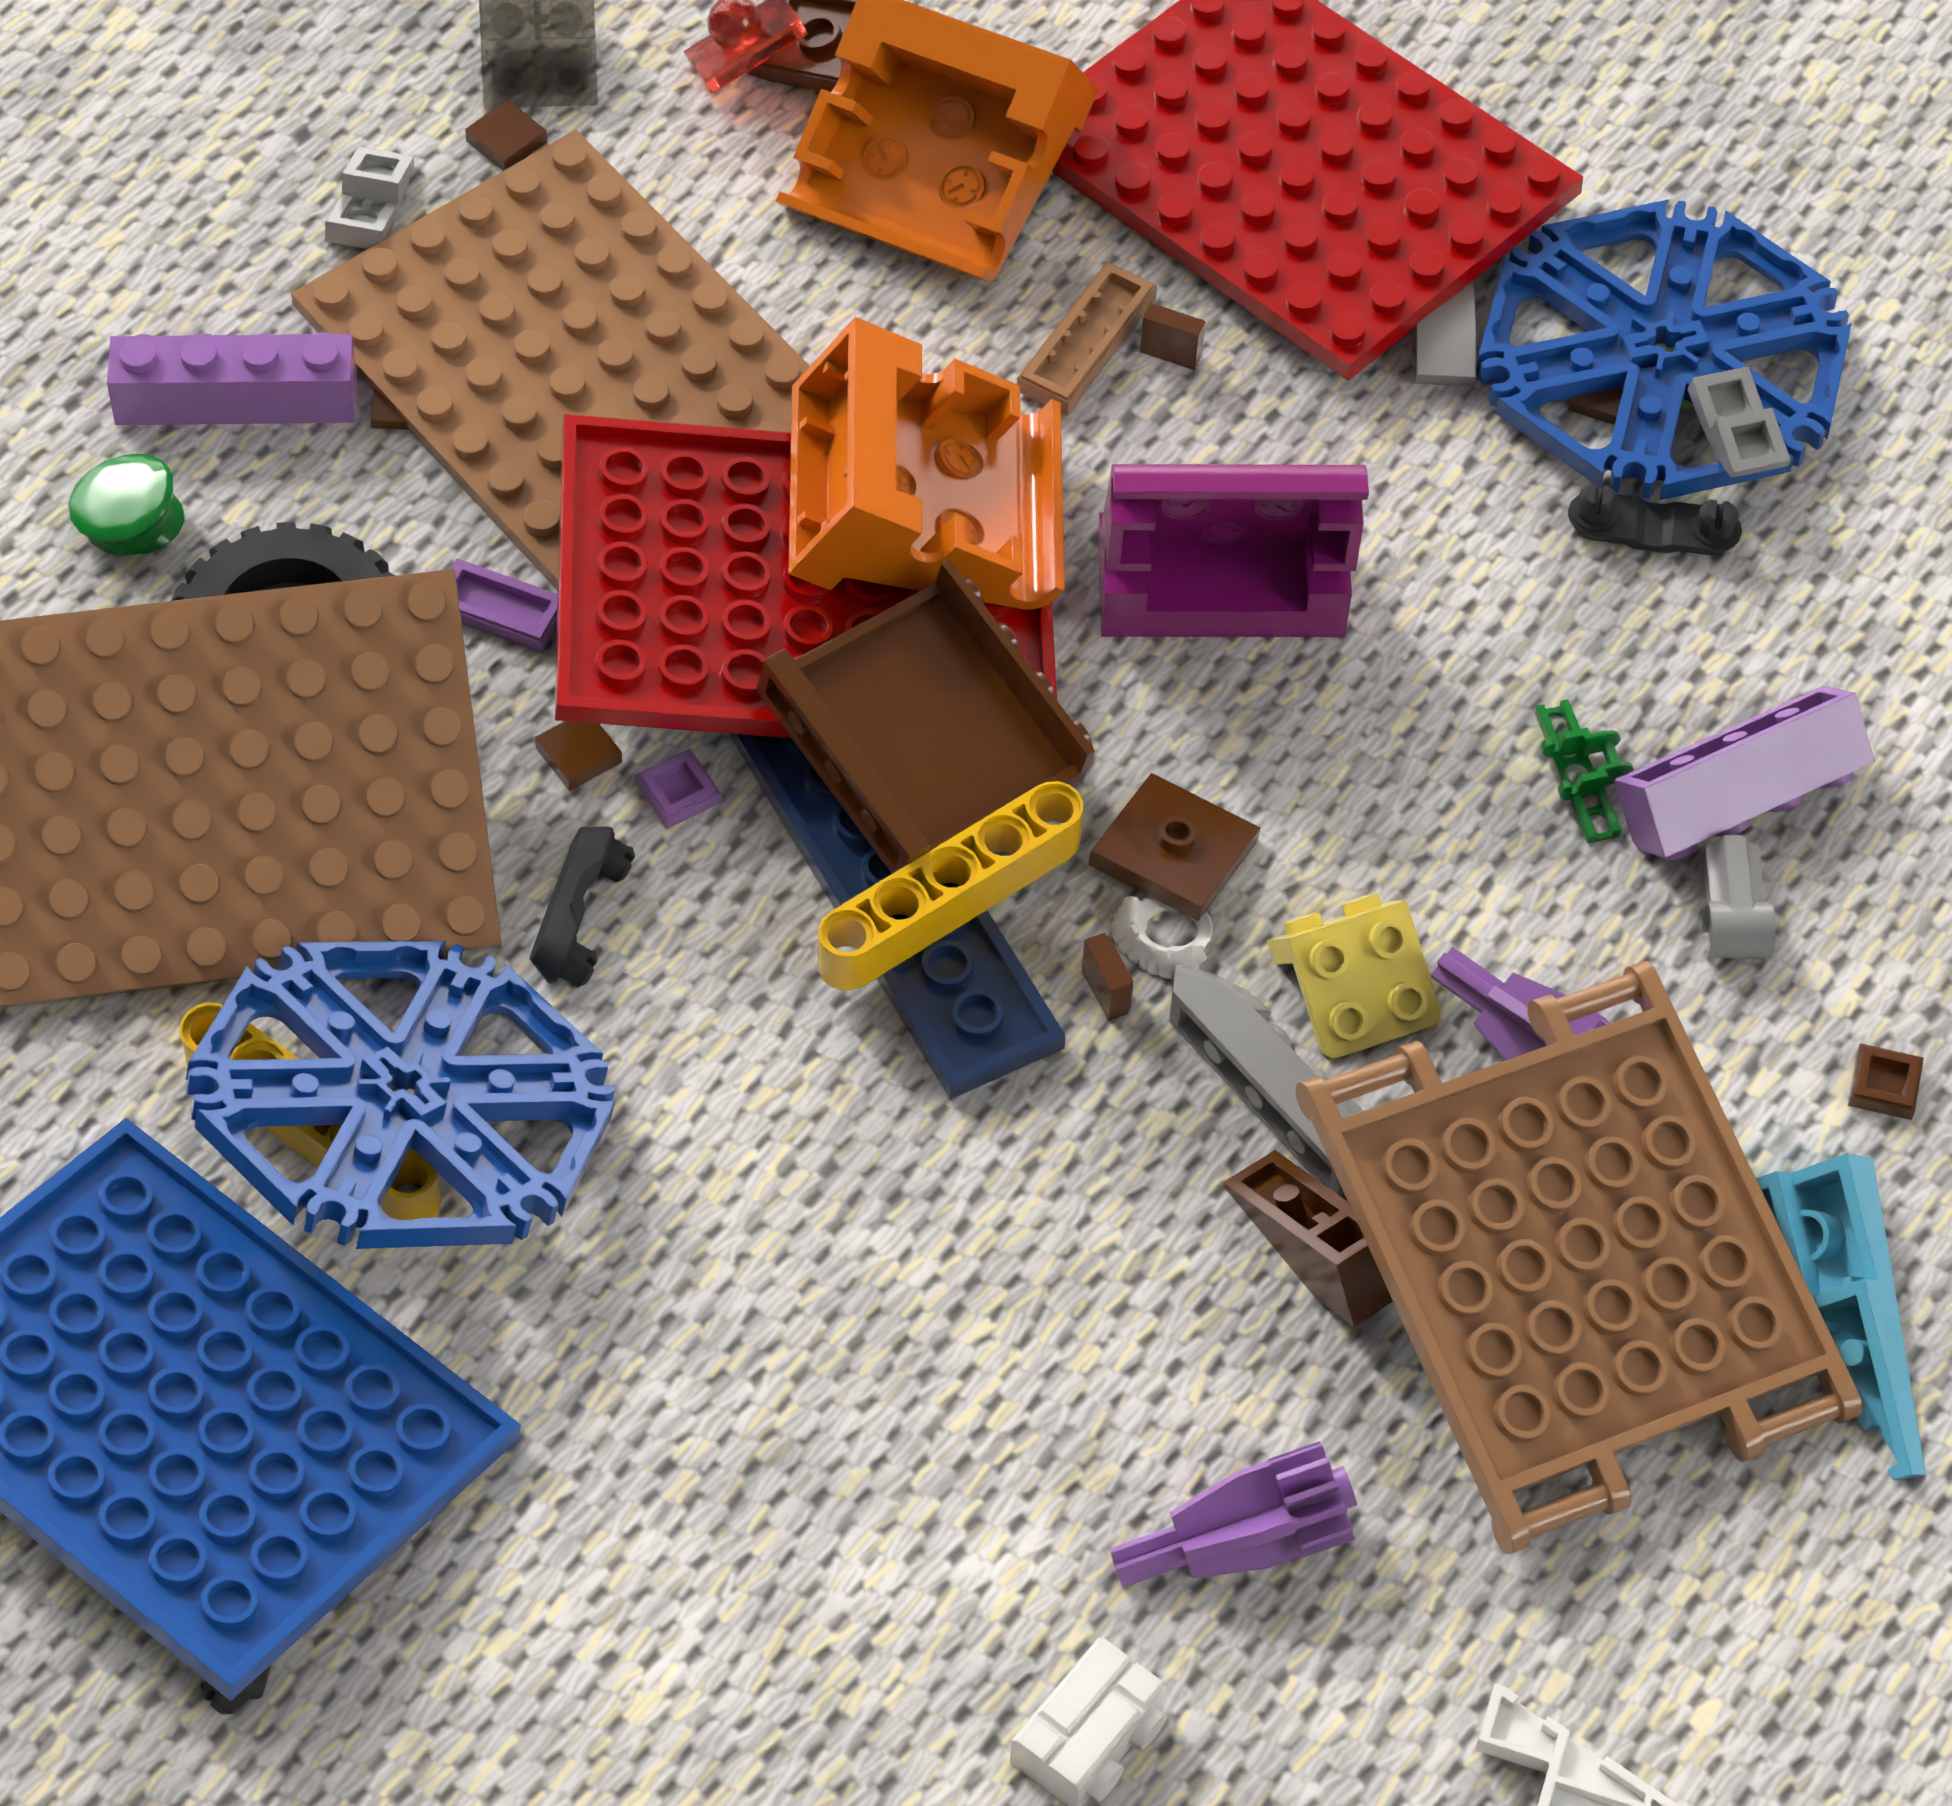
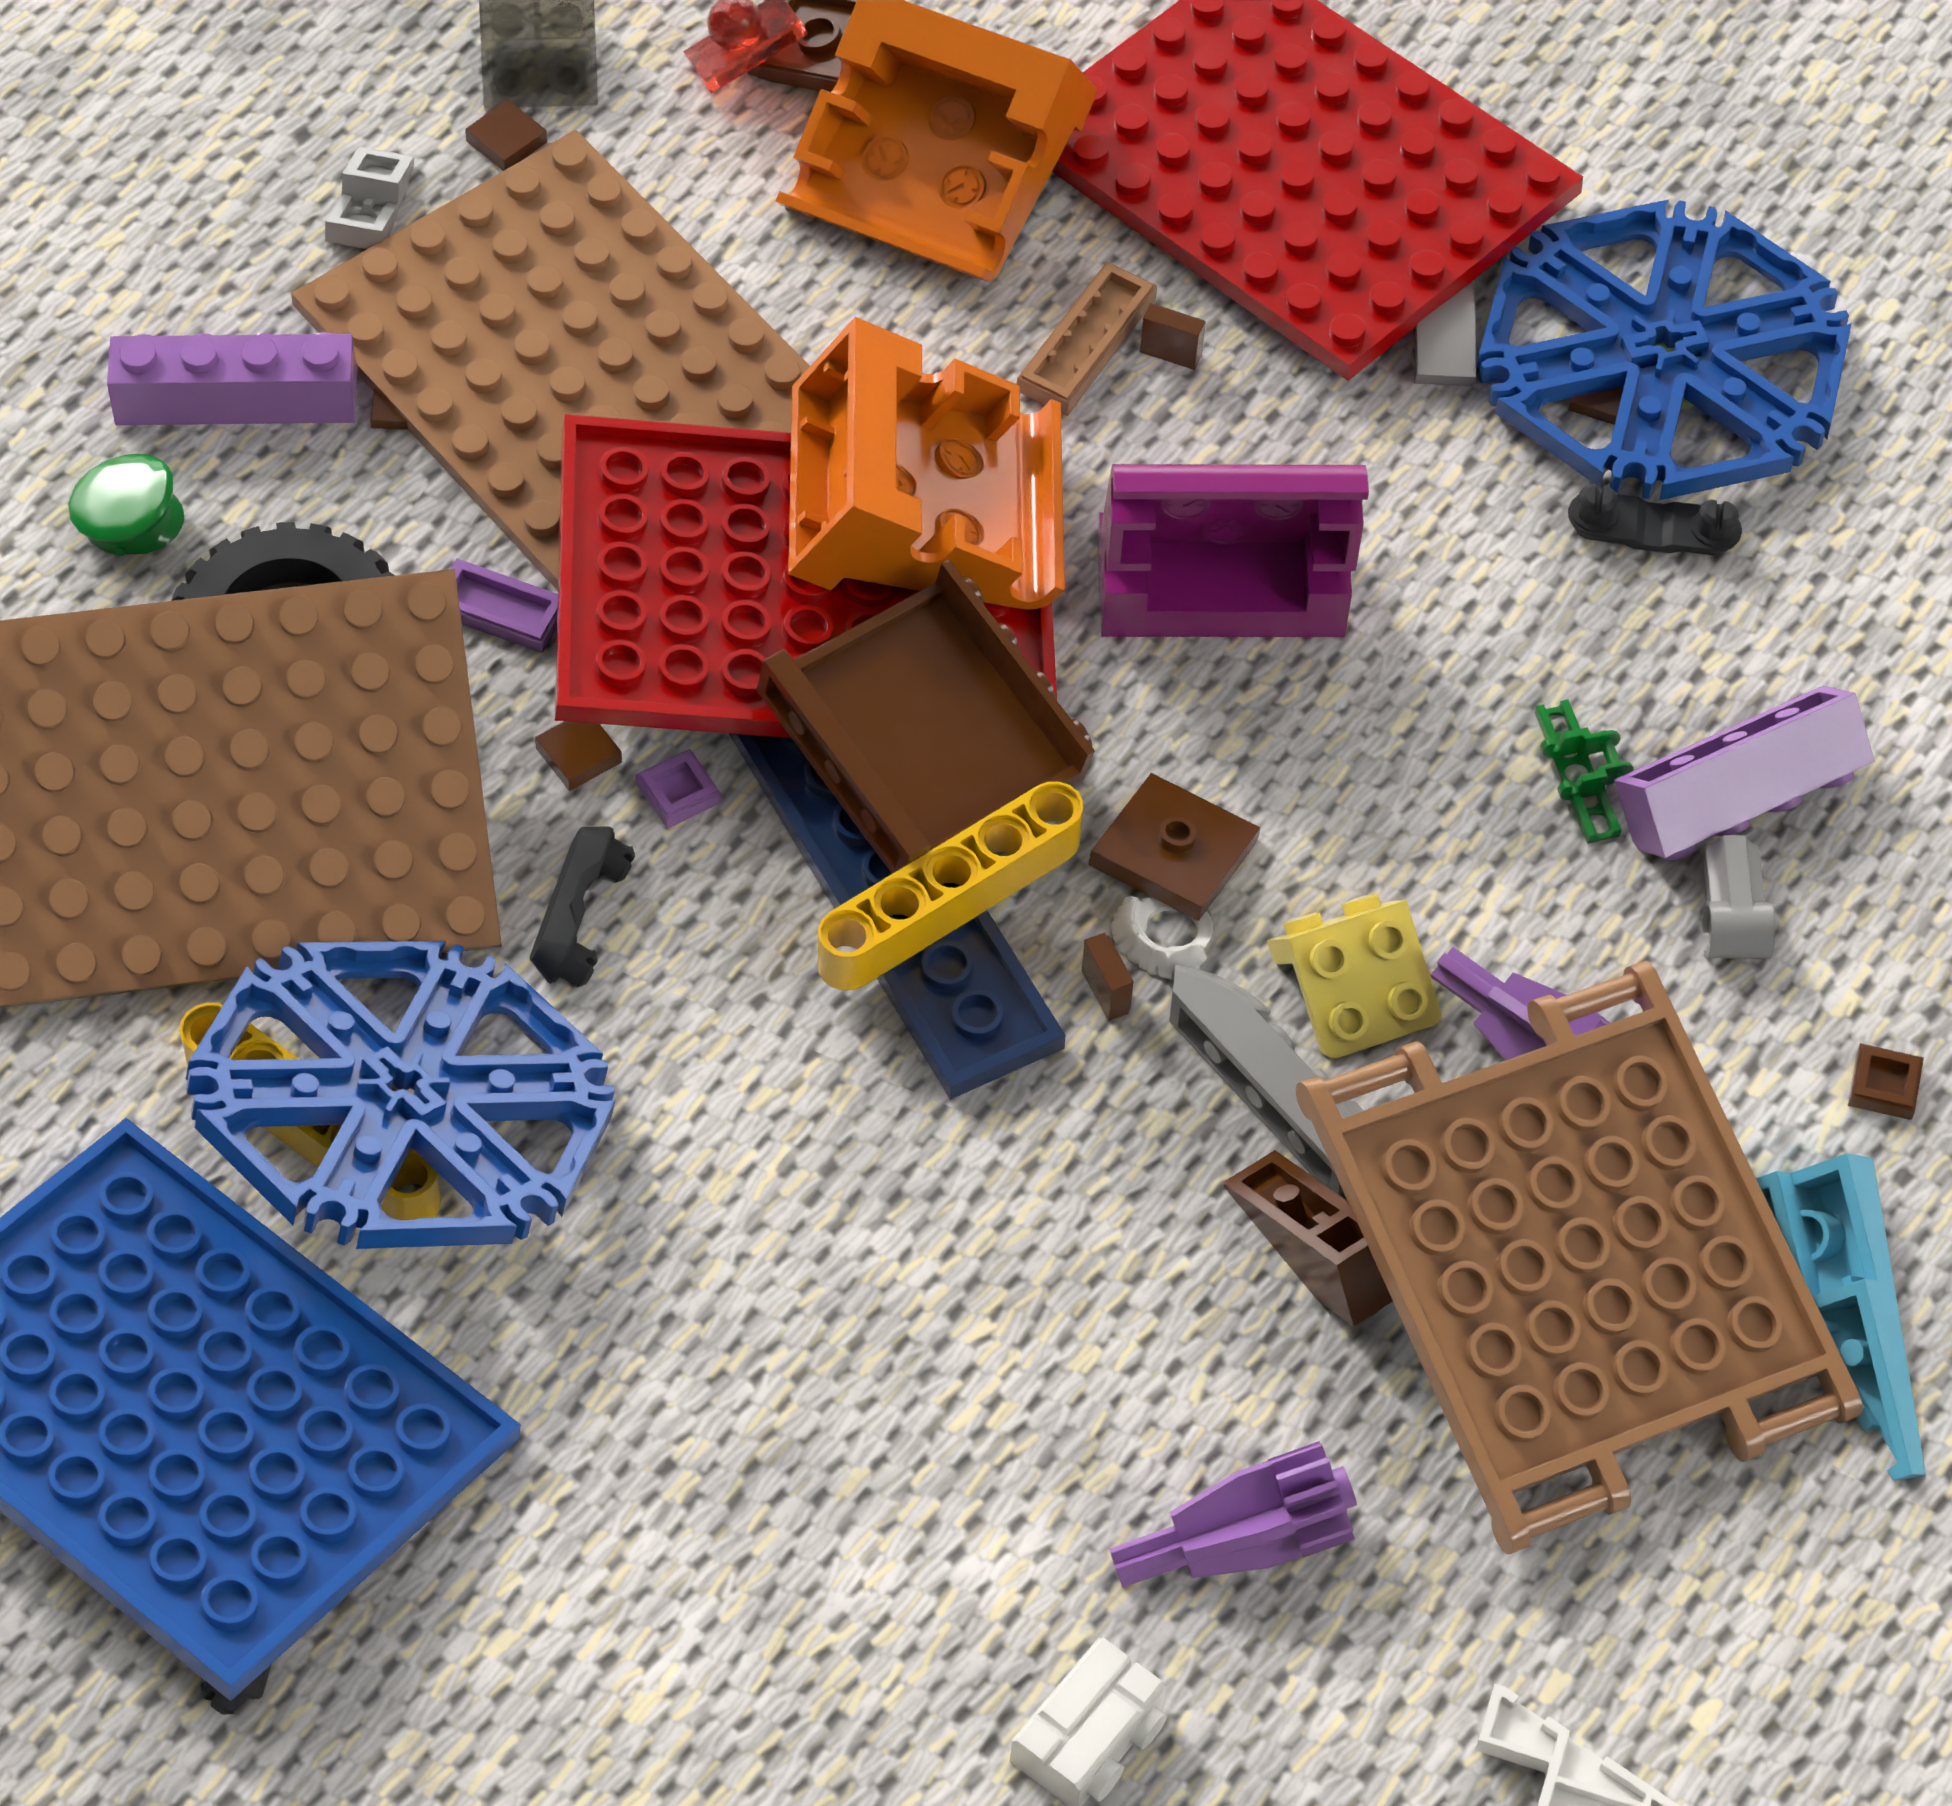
light grey slope [1688,366,1791,478] -> none

